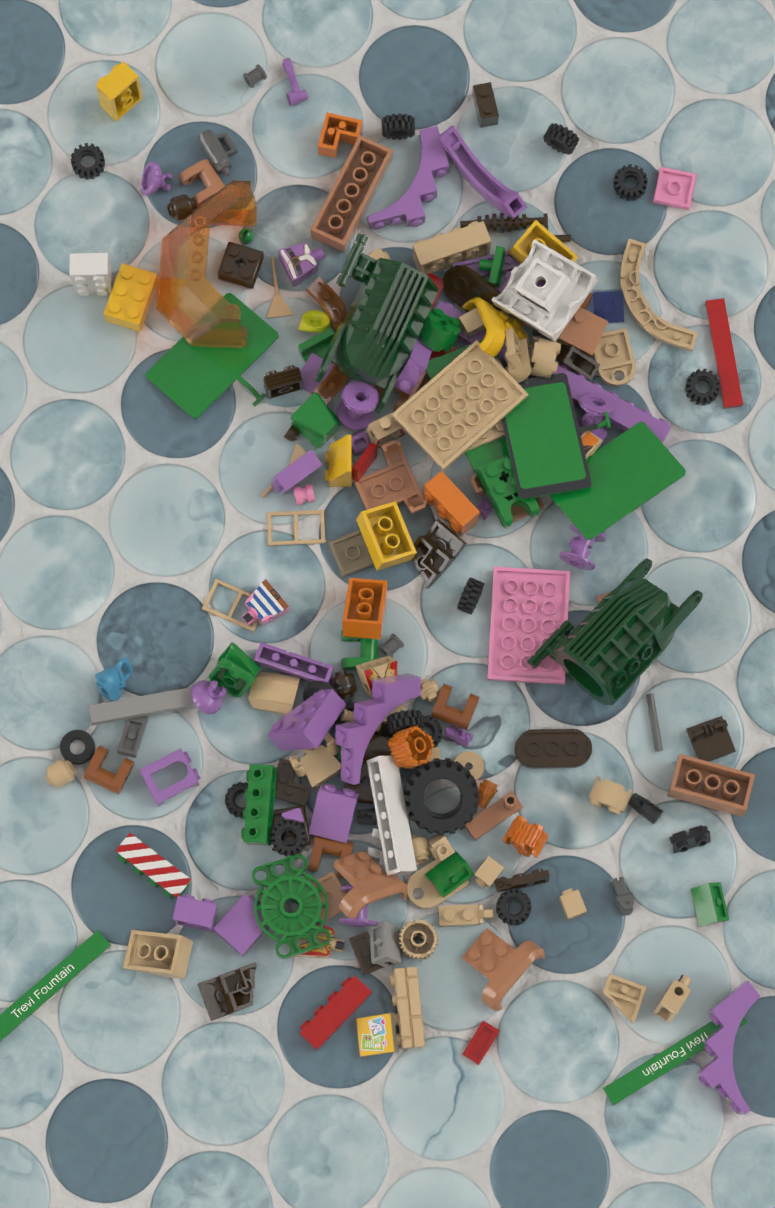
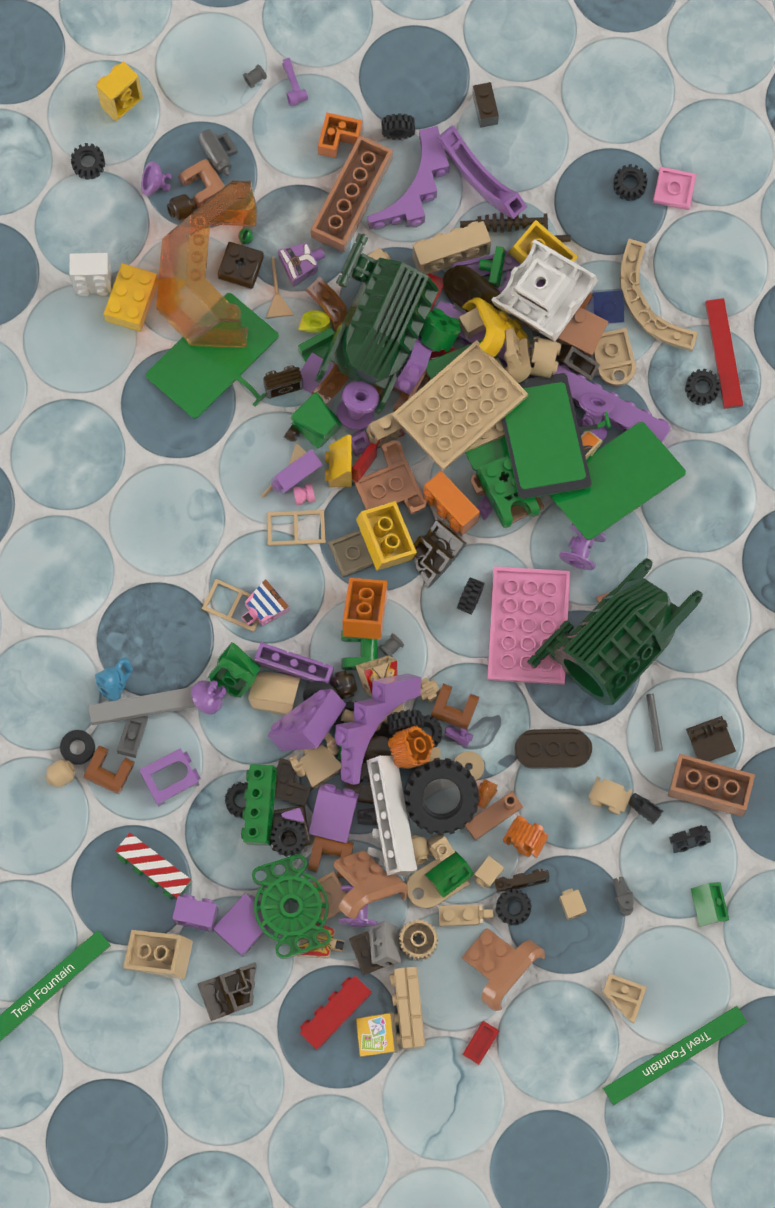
black tyre [543,123,579,155] -> none
tan torso [653,975,692,1023] -> none
medium lavender arch [697,981,761,1115] -> none

